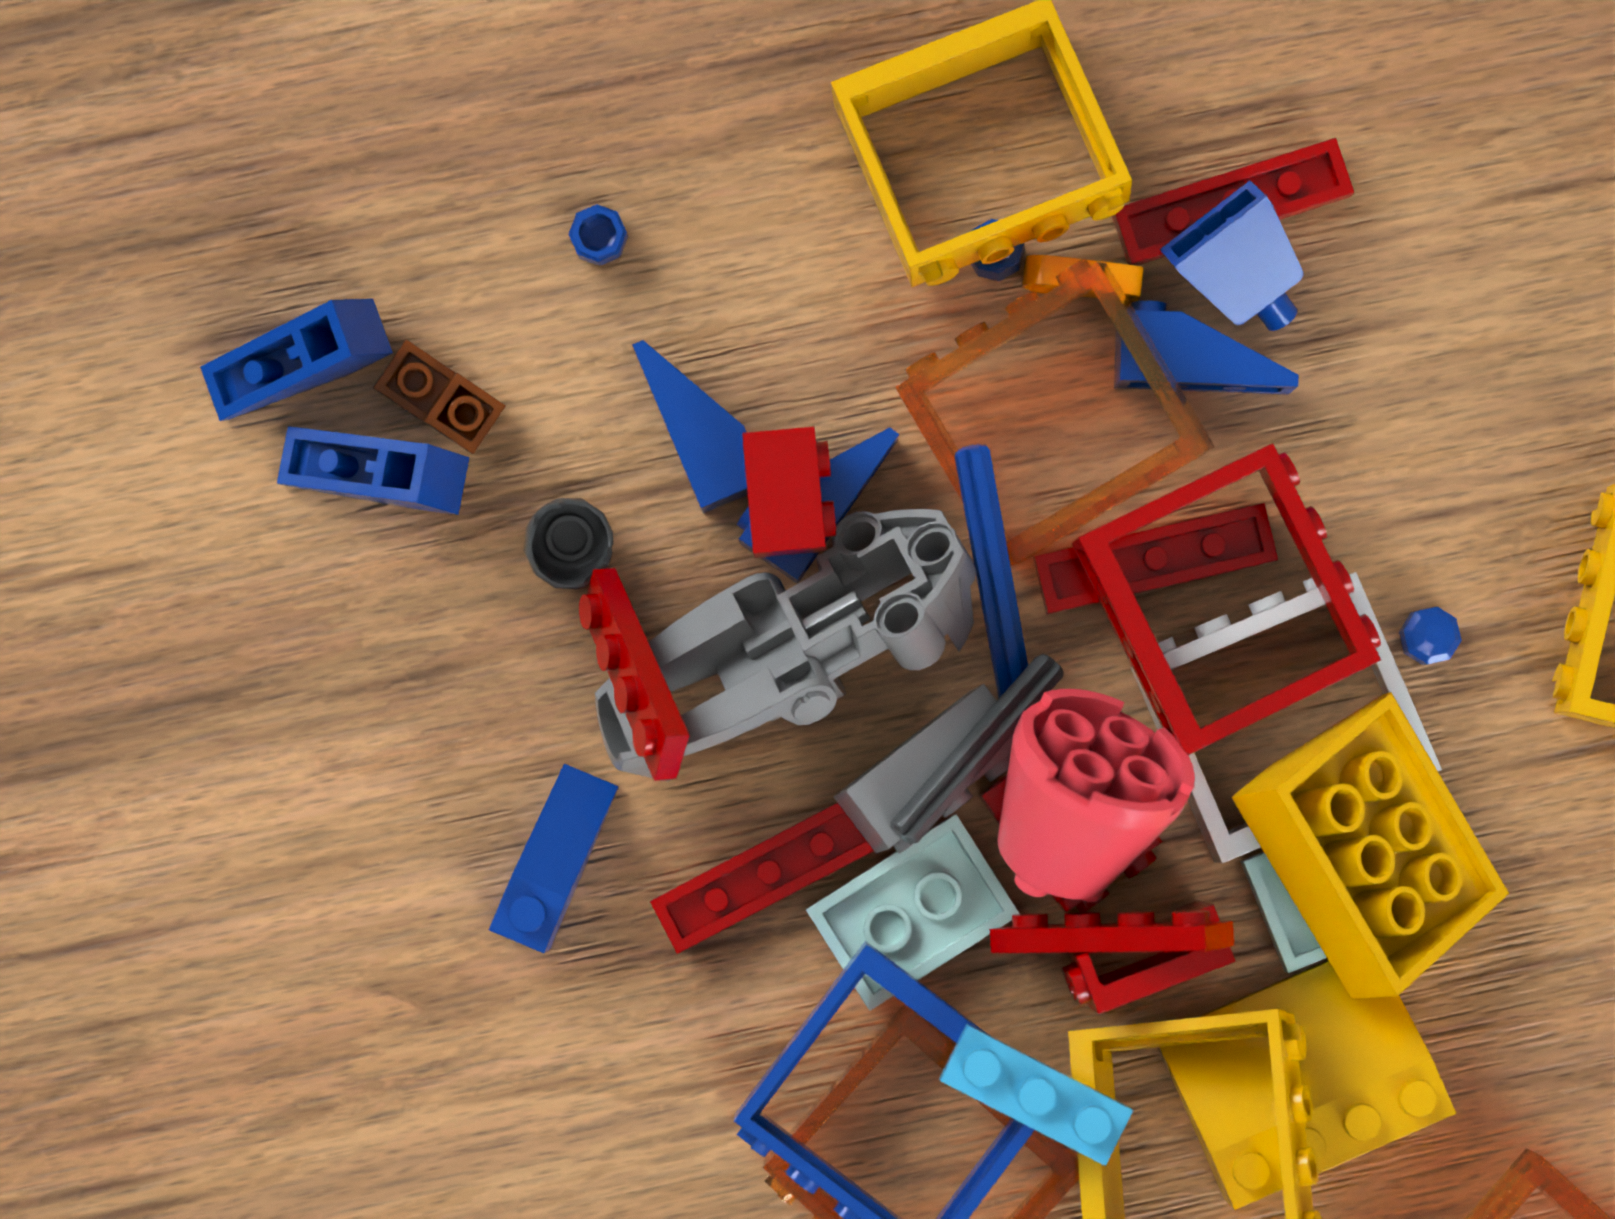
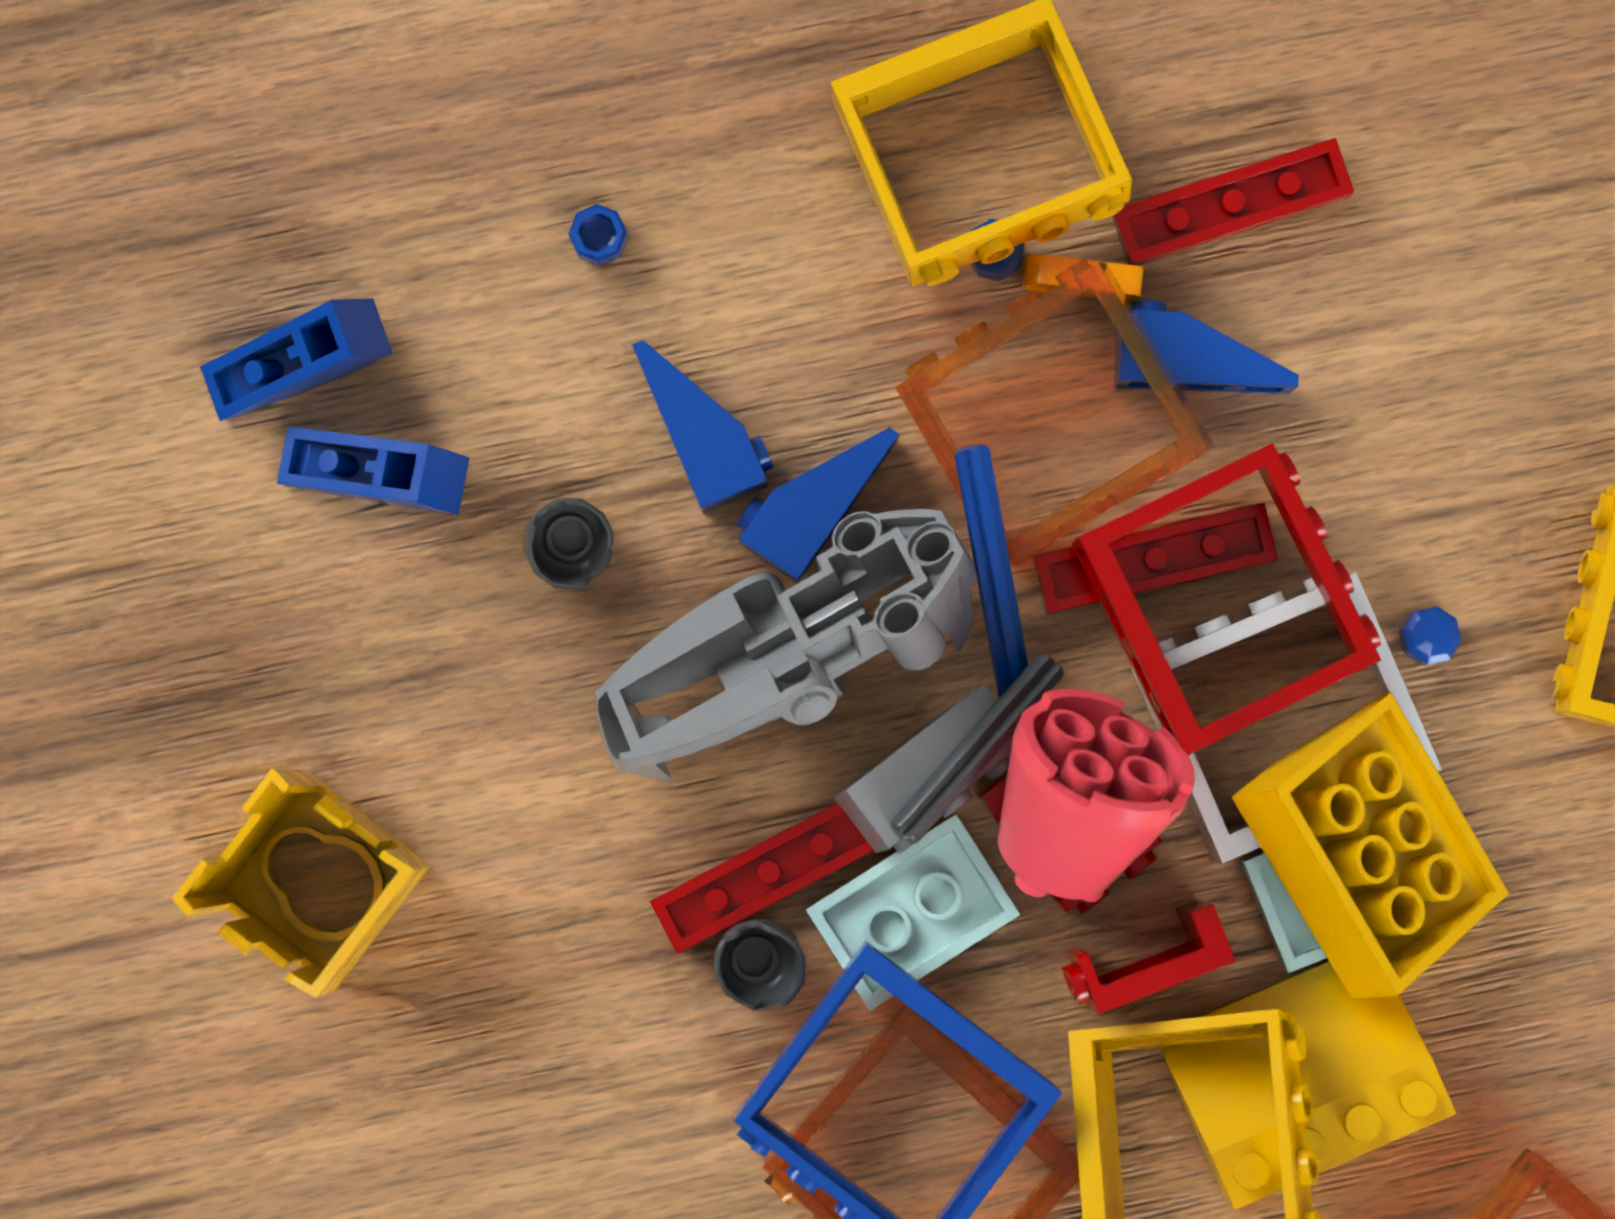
dark orange slope [372,339,506,454] -> none
blue slope [489,764,619,953] -> none
red plate [579,568,689,781] -> none
red brick [742,426,836,558] -> none
medium azure plate [939,1024,1133,1166] -> none
red plate [990,910,1235,953] -> none
torso [1160,181,1304,331] -> none
none -> yellow piece [172,768,430,998]
none -> dark grey hair [714,918,806,1010]

